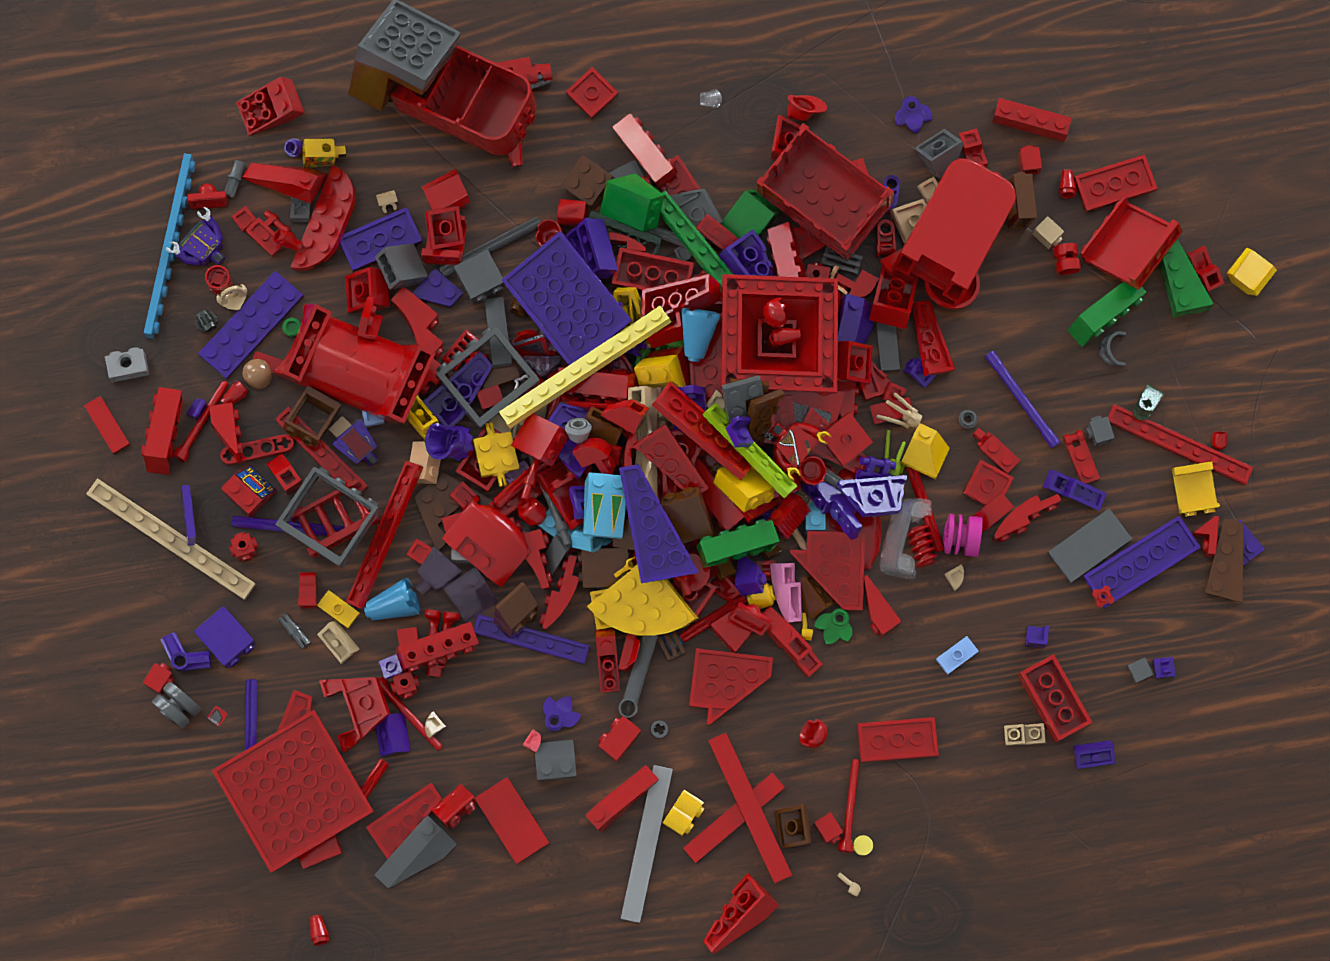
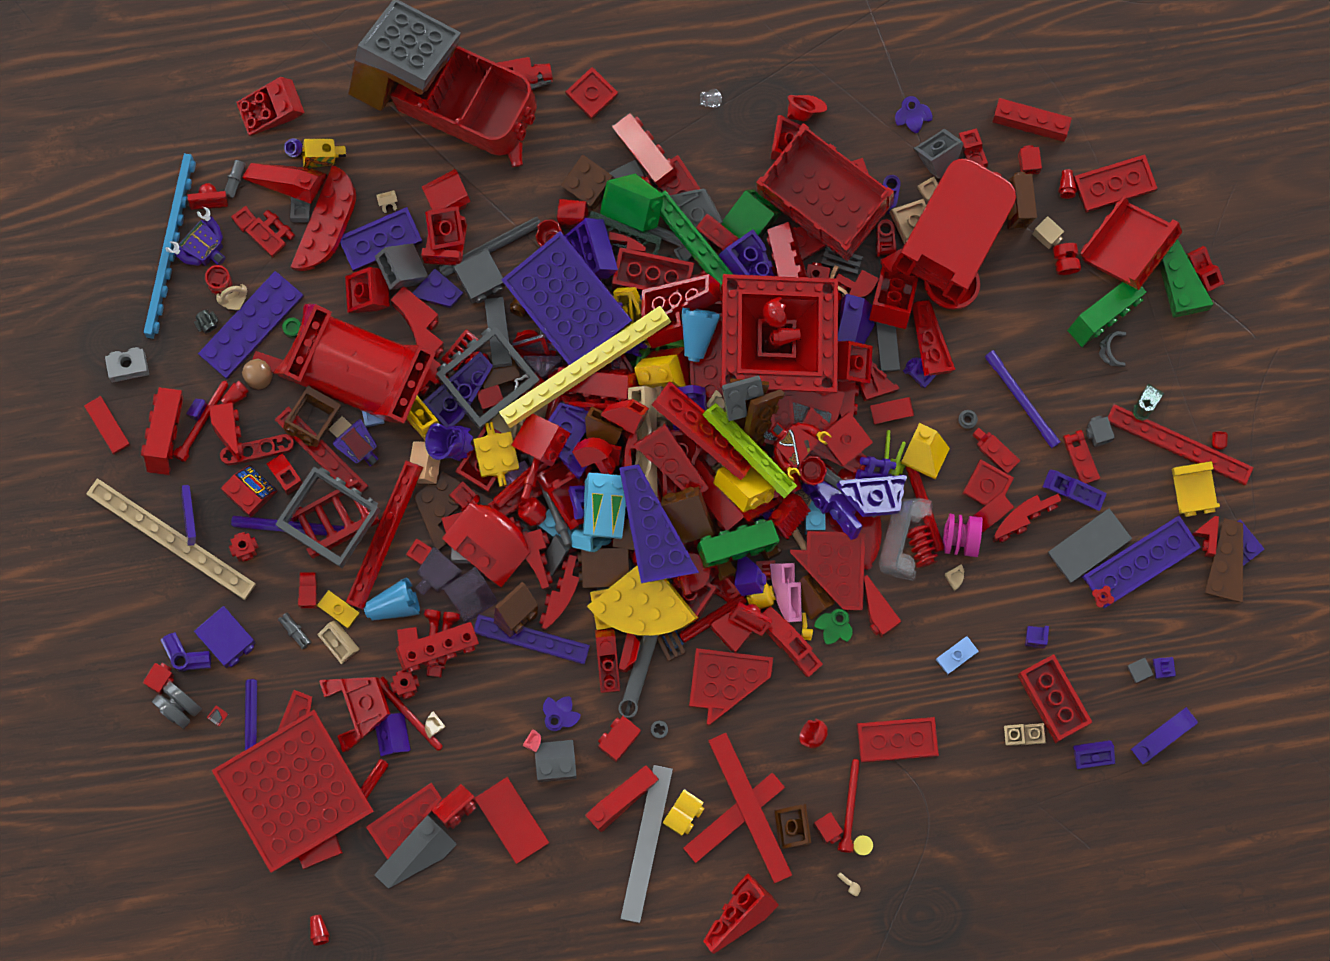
red cone [273,228,302,252] -> none
red bracket [357,296,383,340] -> none
bracket [379,654,403,679] -> none
light grey cone [565,418,592,443] -> none
yellow hand [614,557,637,578] -> none
dark purple bracket [726,416,754,448] -> none
tan plant [876,393,922,429] -> none
red tile [881,382,907,401] -> none
yellow slope [1227,248,1277,296] -> none
none -> dark purple arch [1131,707,1198,764]

